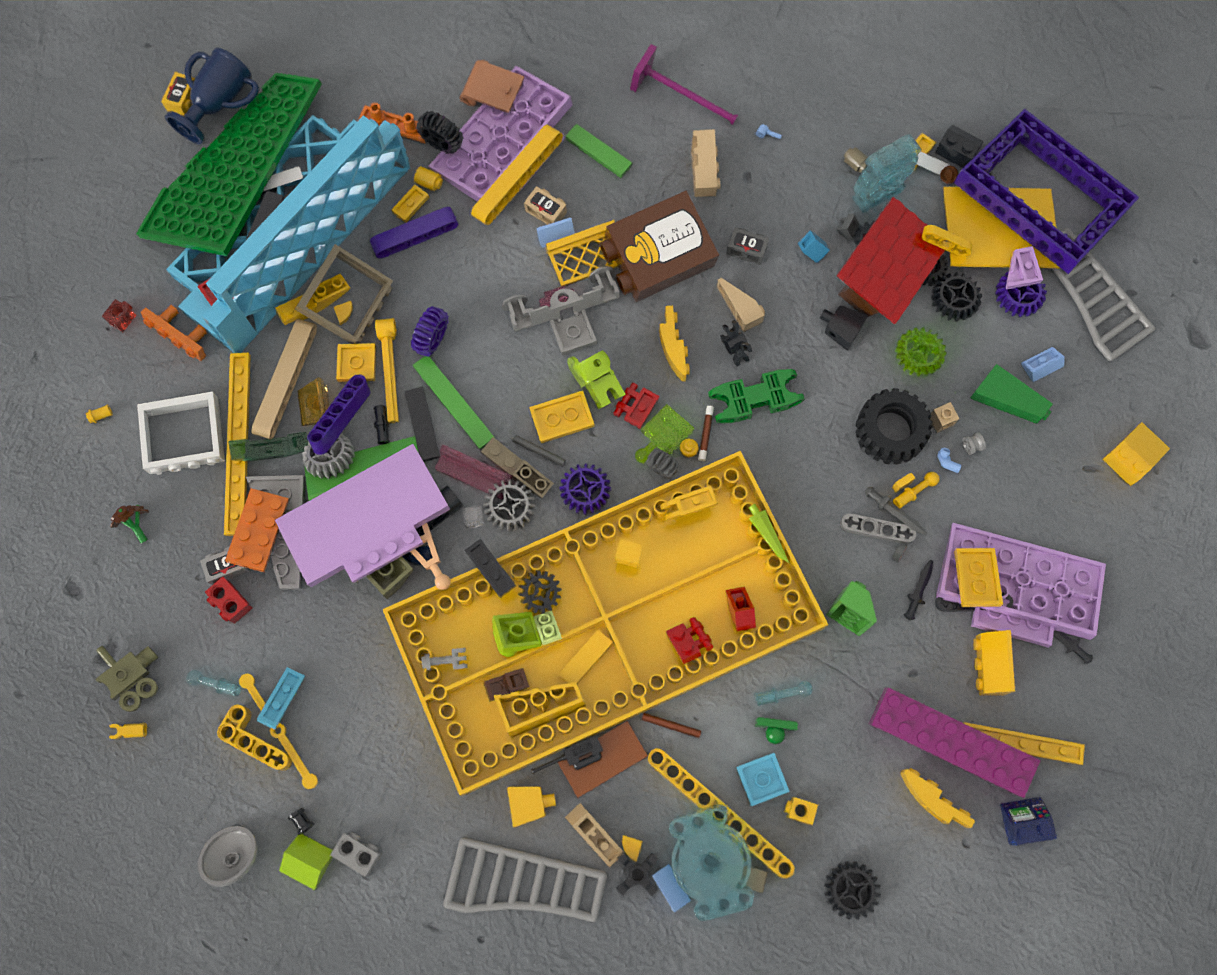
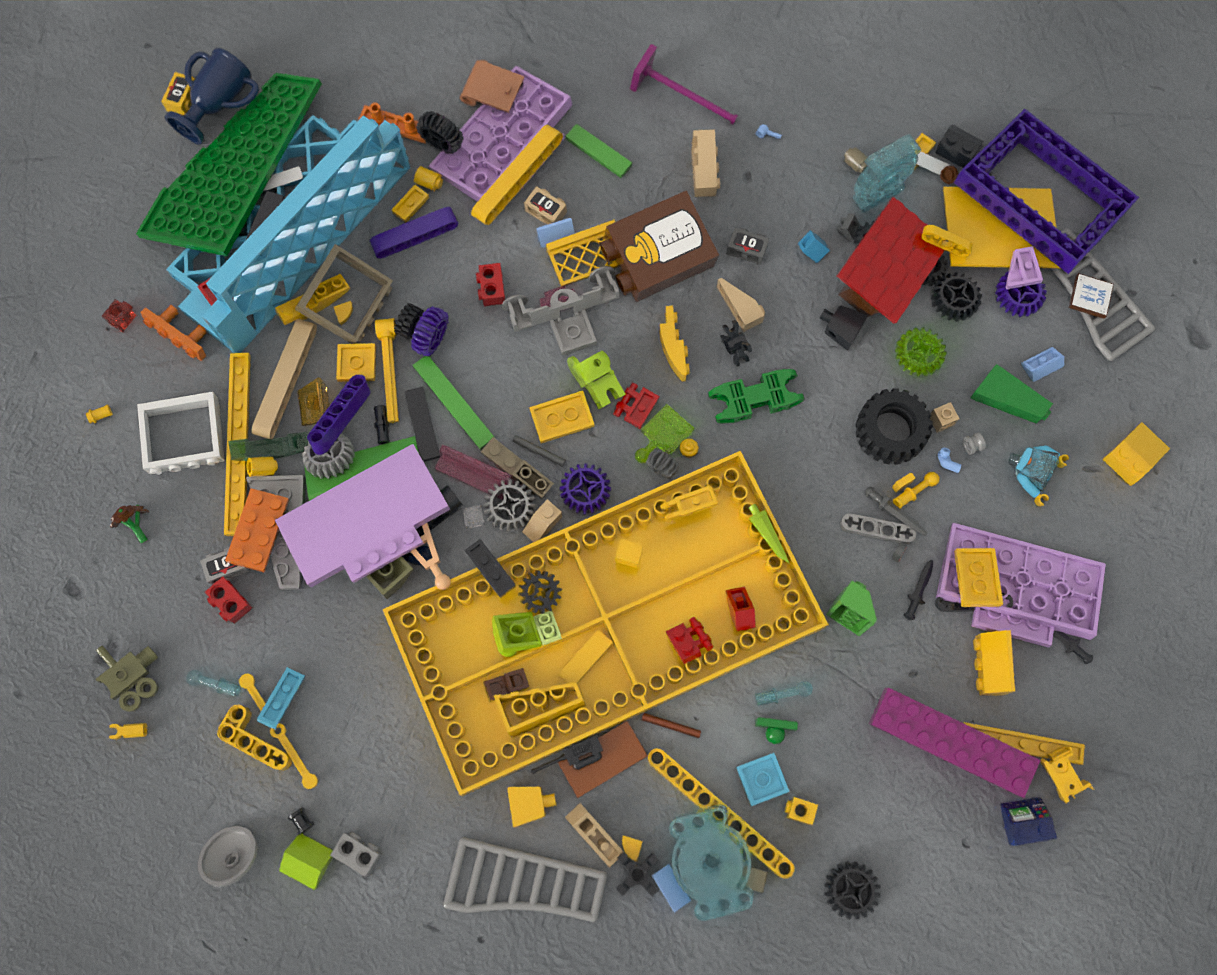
light grey hinge [421,648,467,670] -> none
copper bar [698,406,714,461] -> none
yellow slope [900,768,975,828] -> none
none -> yellow brick [247,456,278,477]
none -> black tyre [394,303,424,340]
none -> red brick [476,263,505,307]
none -> tan slope [522,499,562,542]
none -> torso [1008,445,1069,506]
none -> yellow piece [1040,744,1094,803]
none -> white tile [1069,273,1114,319]

